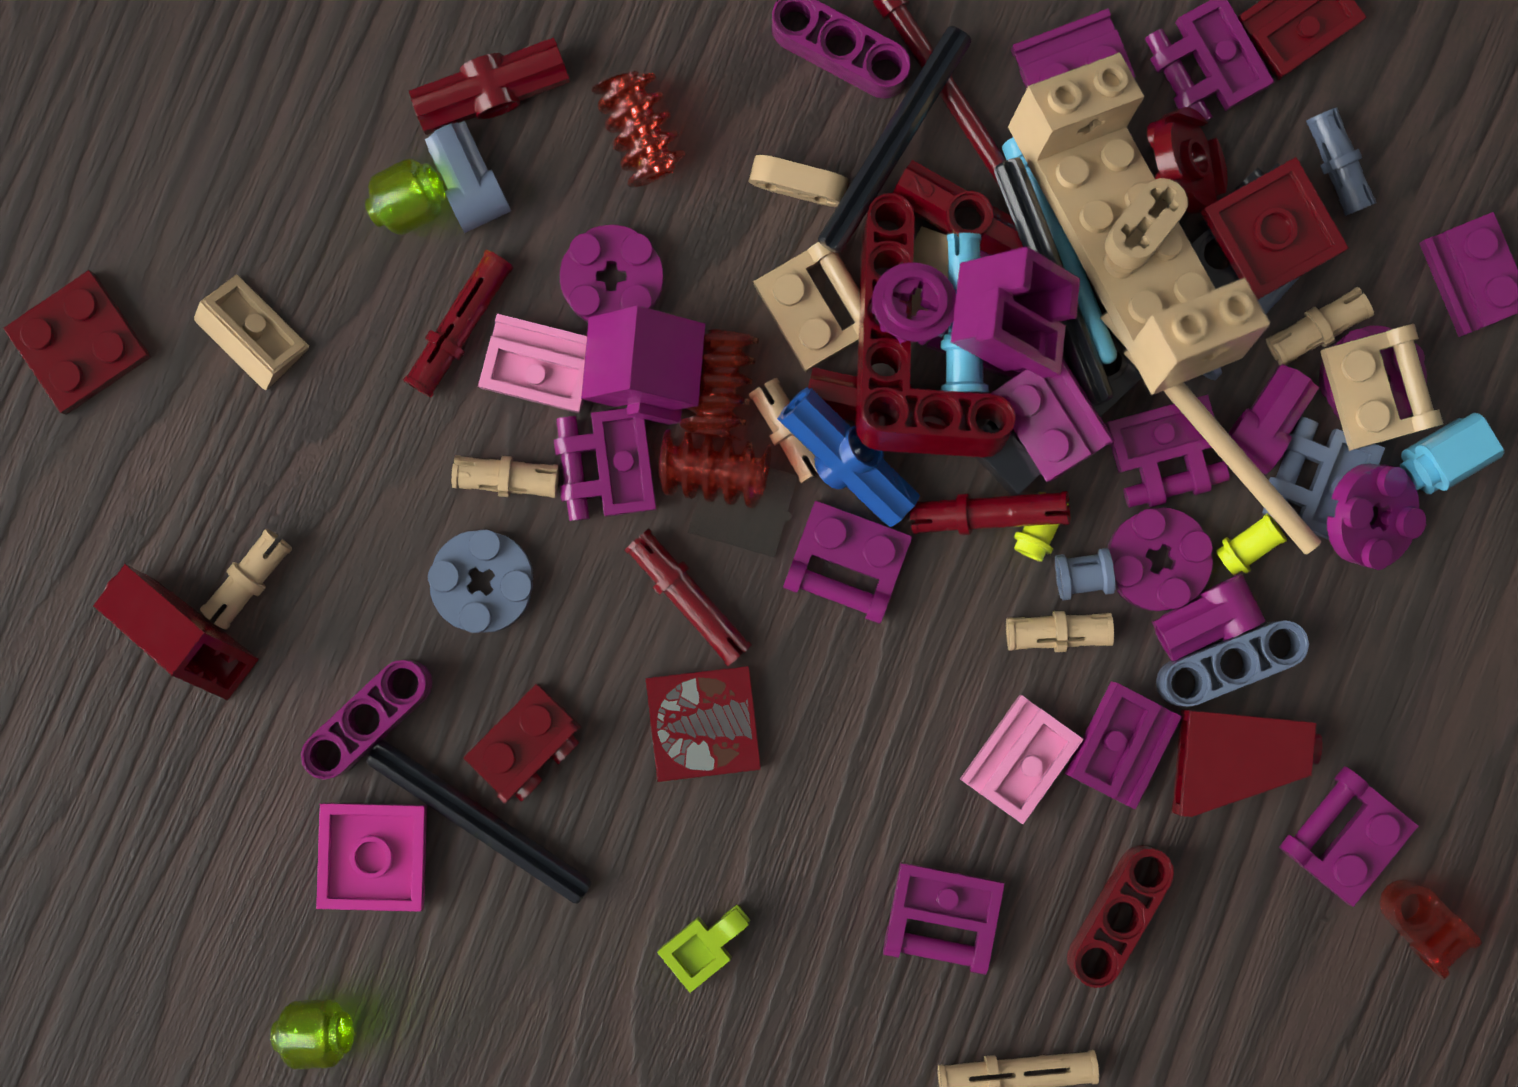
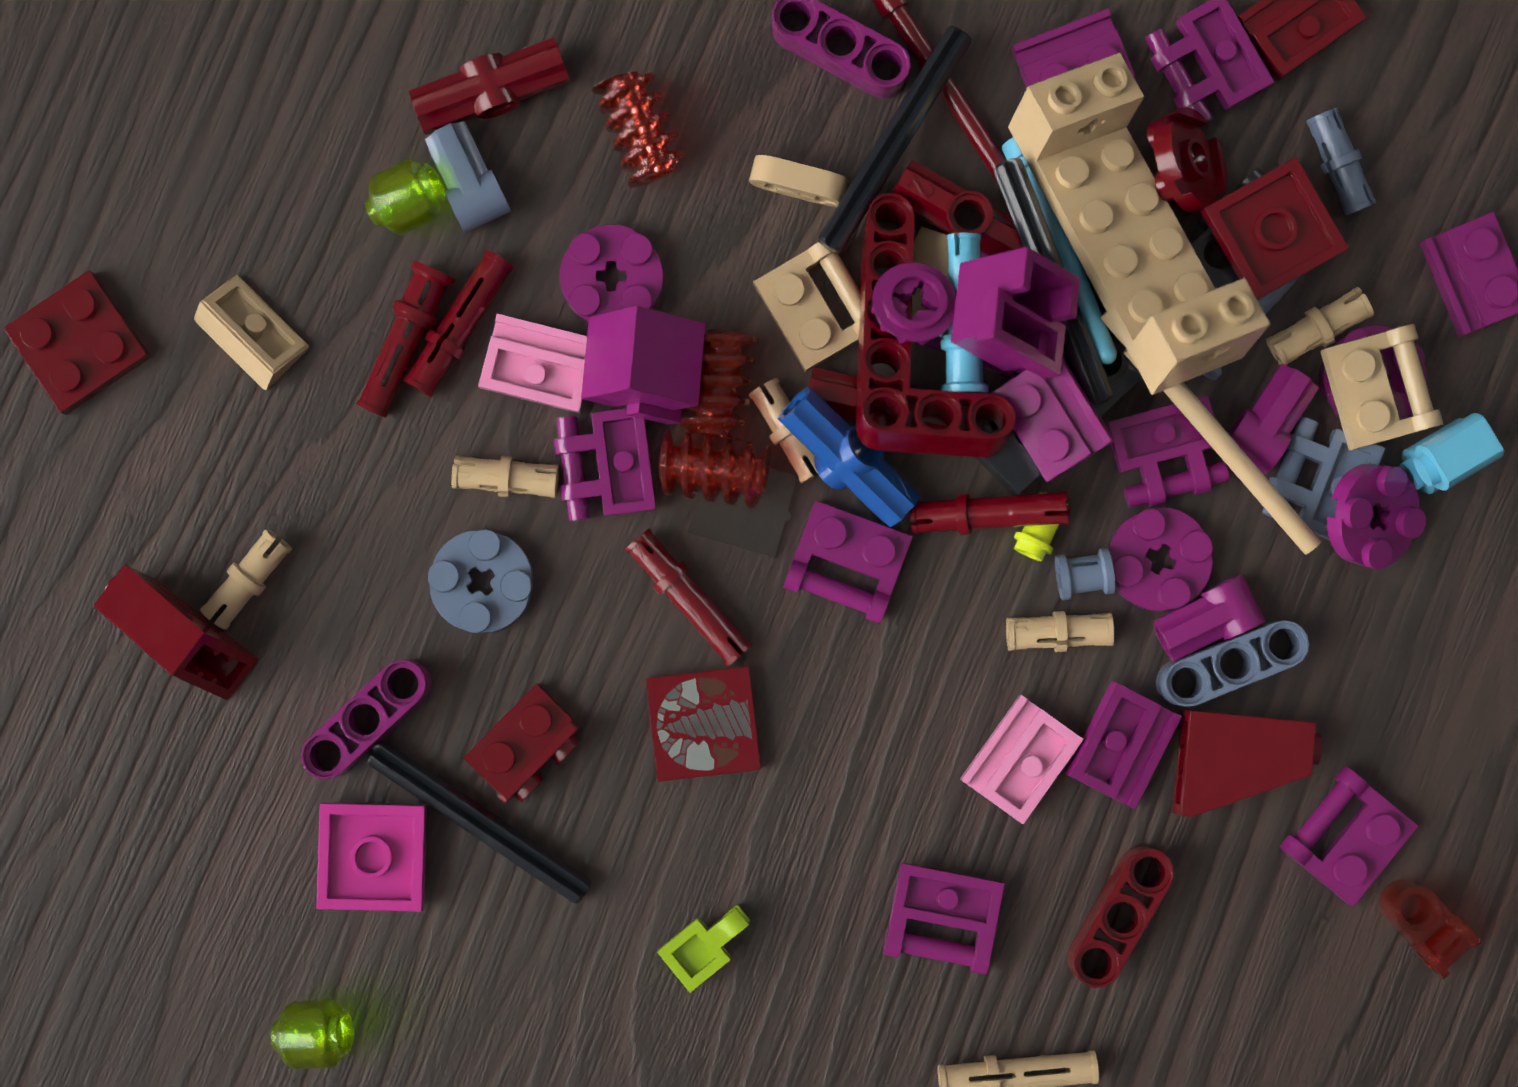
tan beam [1105,178,1188,269] -> none
neon yellow pin [1216,513,1287,576] -> none
none -> dark red pin [356,260,456,418]

